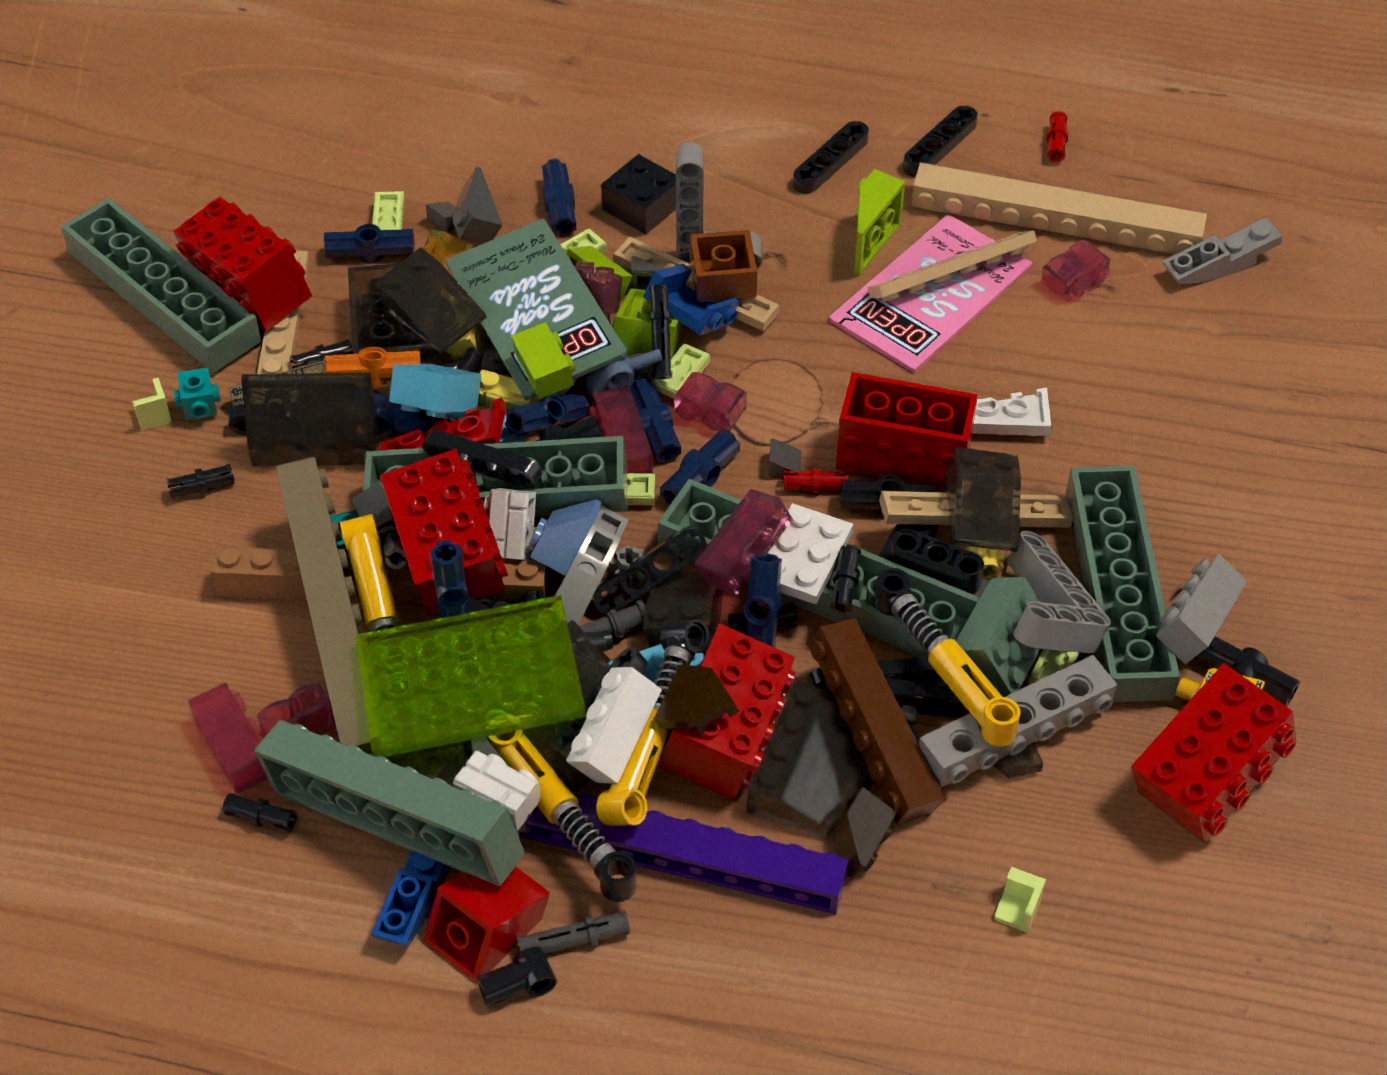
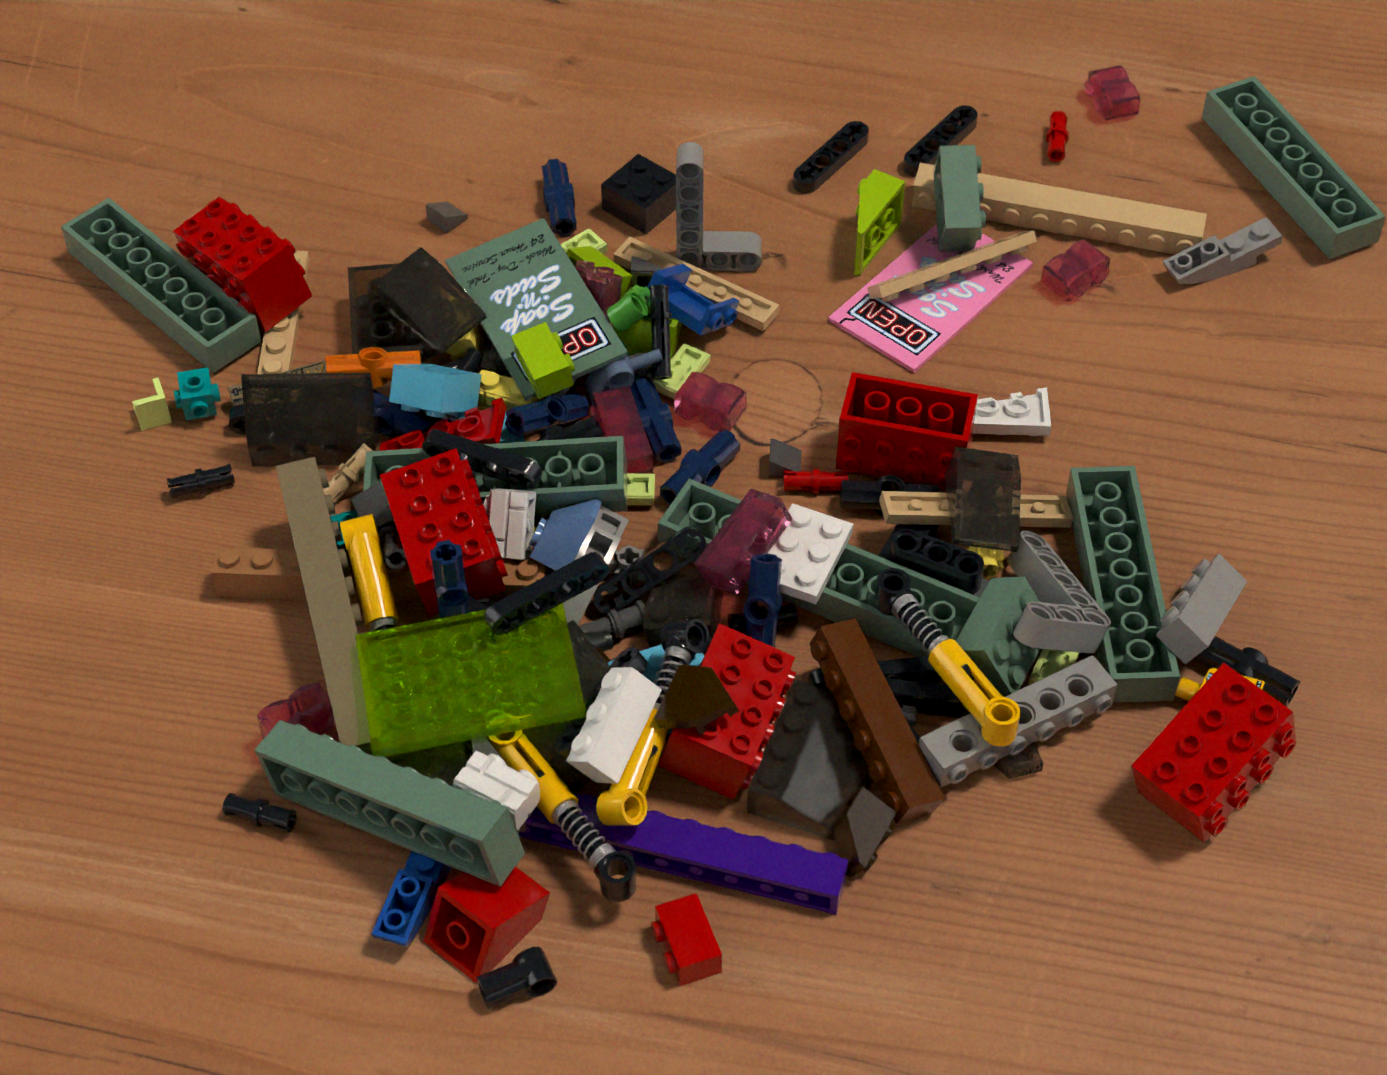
clear pink brick [188,683,268,794] -> none
black pin [290,339,354,369] -> none
dark blue piece [324,223,415,263] -> none
yellowish green plate [372,191,405,230] -> none
clear yellow panel [420,230,472,266] -> none
dark grey slope [452,167,503,244] -> none
dark grey pin [517,910,630,954] -> none
dark orange brick [690,230,757,302] -> none
black pin [830,544,861,613] -> none
yellowish green panel [994,866,1046,933] -> none
none -> tan pin [323,443,372,504]
none -> black beam [484,552,609,635]
none -> bright green piece [607,284,650,332]
none -> red brick [651,893,722,986]
none -> sand green brick [933,145,986,252]
none -> clear pink brick [1085,65,1140,120]
none -> sand green brick [1202,76,1386,259]

